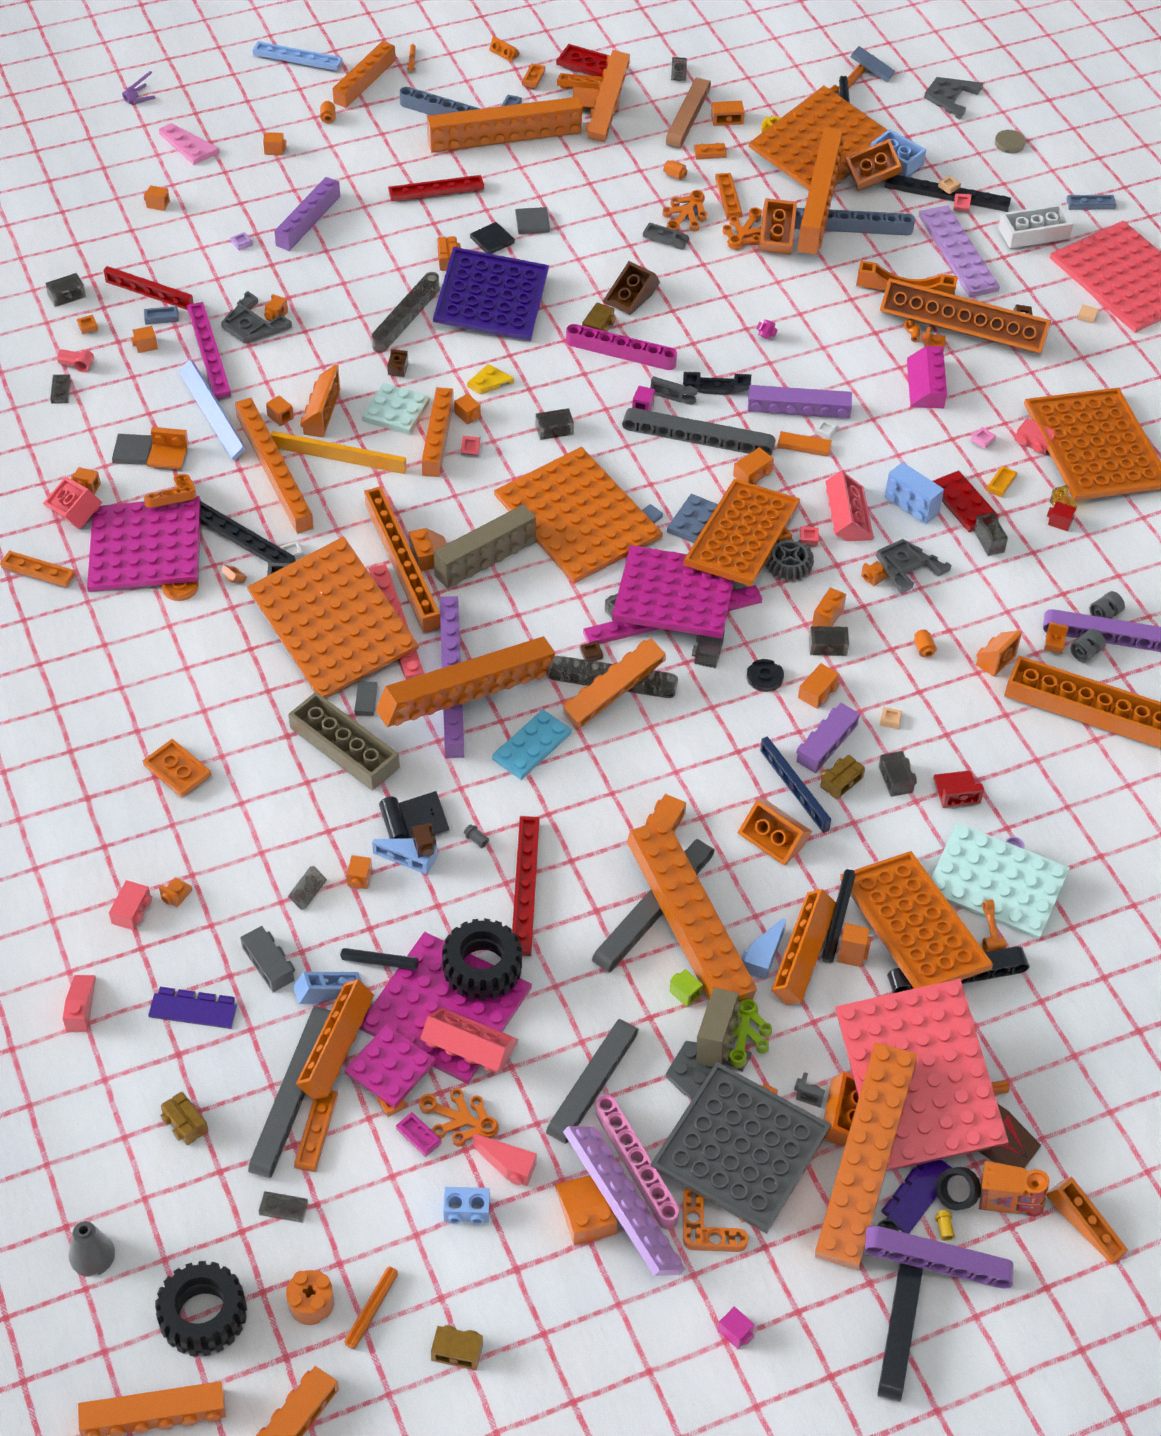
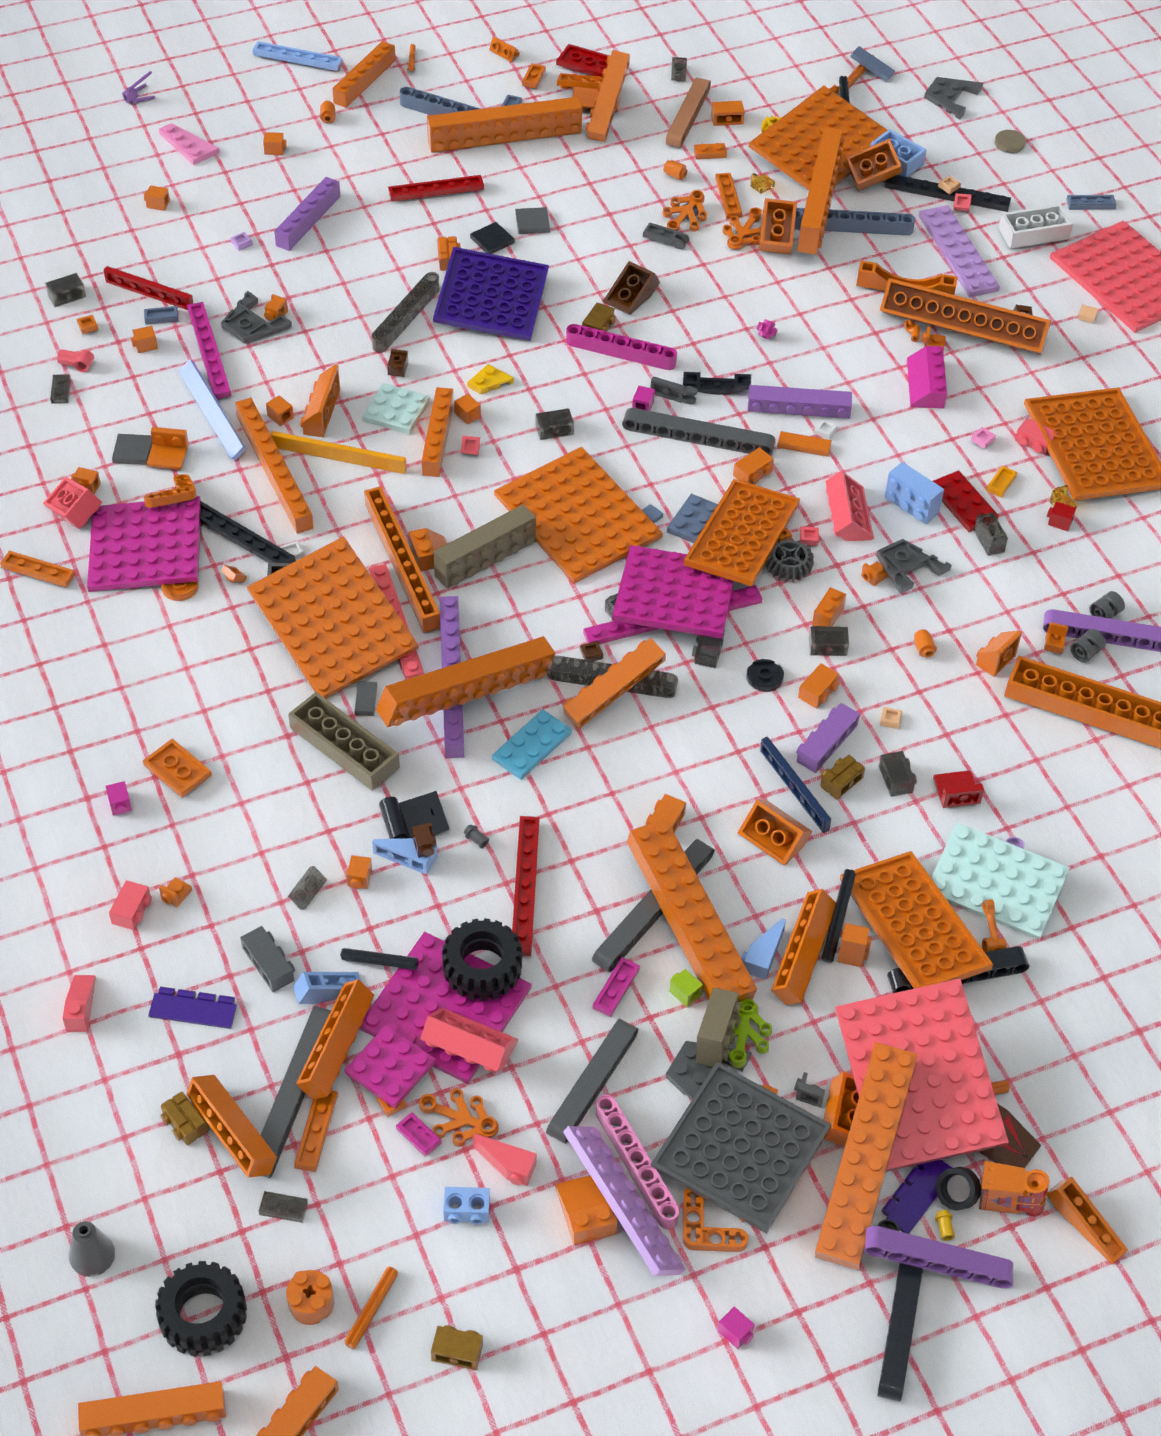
none -> dark pink brick [105,781,132,816]
none -> orange brick [186,1075,277,1178]
none -> dark pink plate [592,957,640,1017]
none -> clear yellow bracket [750,173,775,194]

